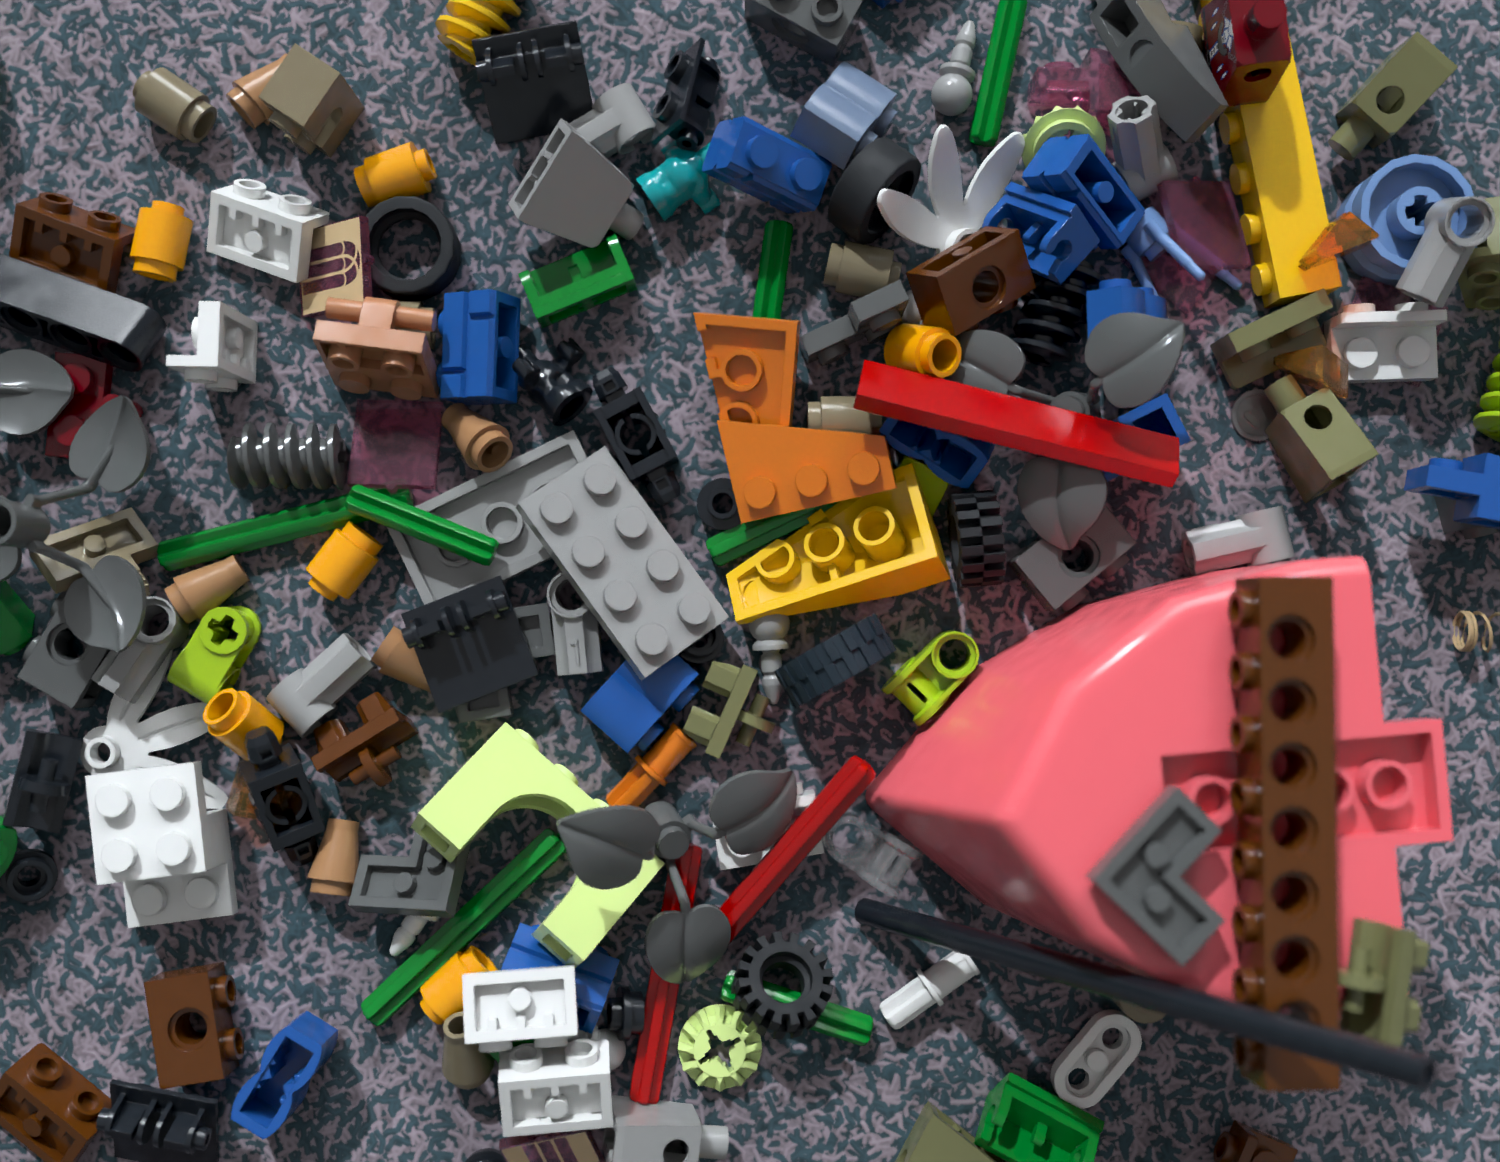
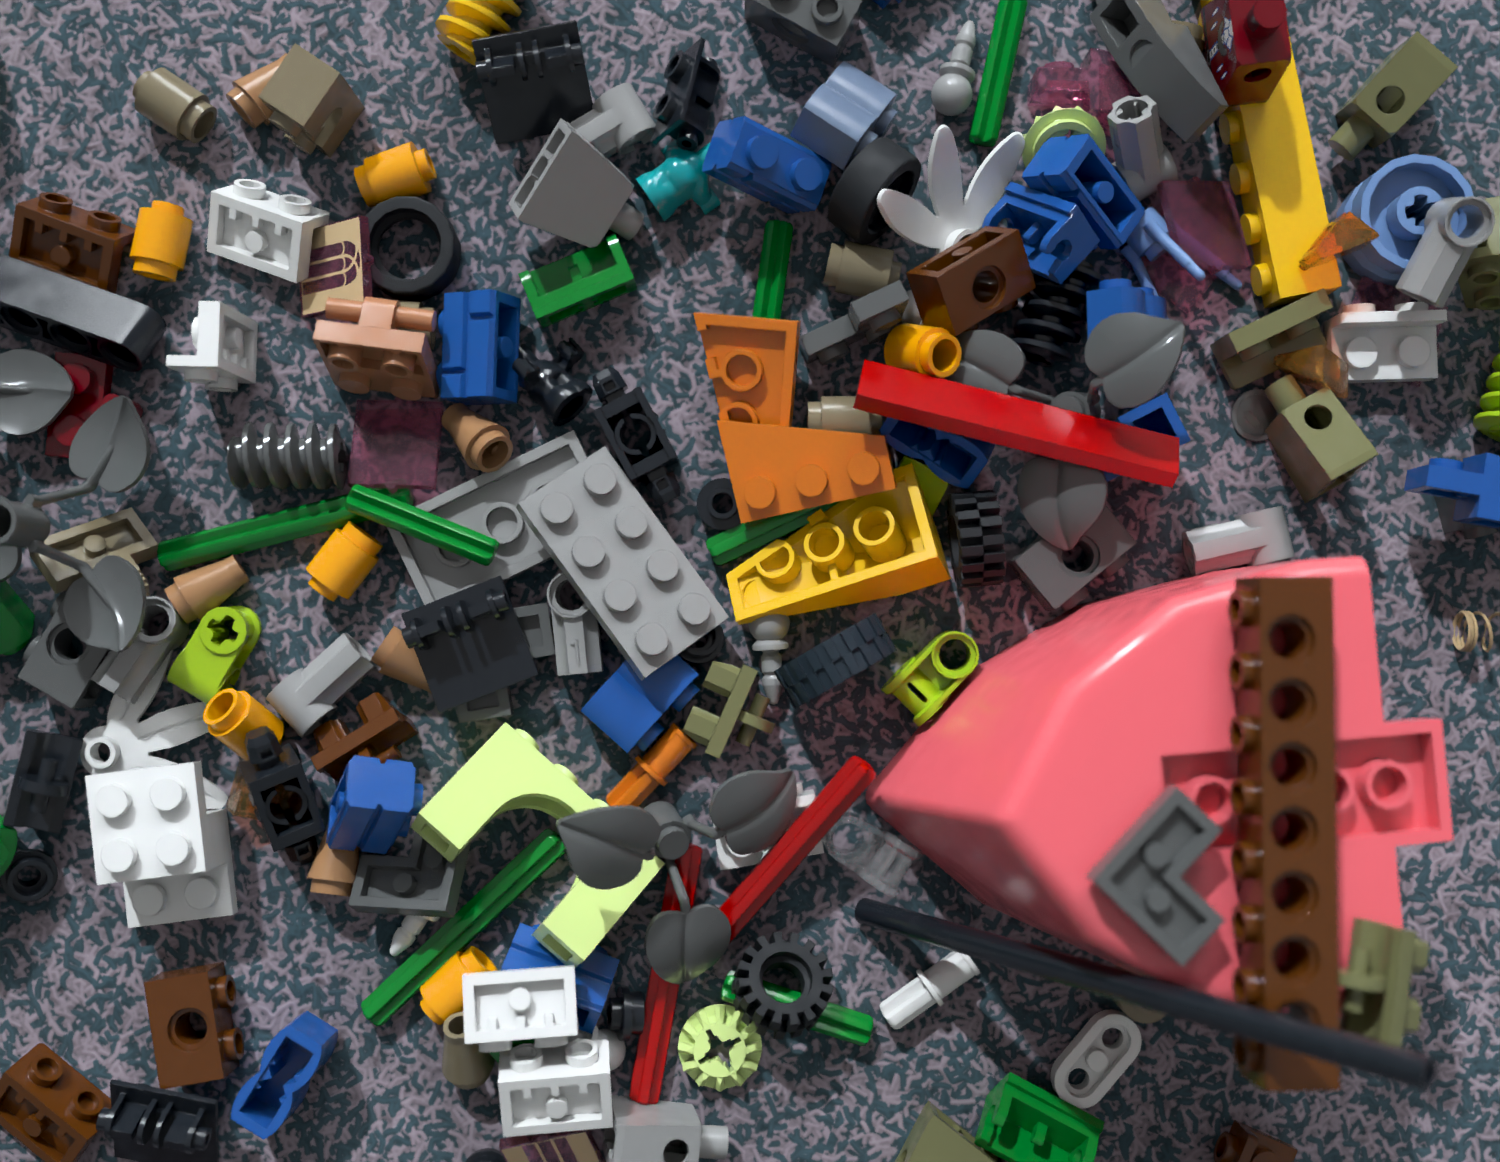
none -> blue brick [326,755,423,854]

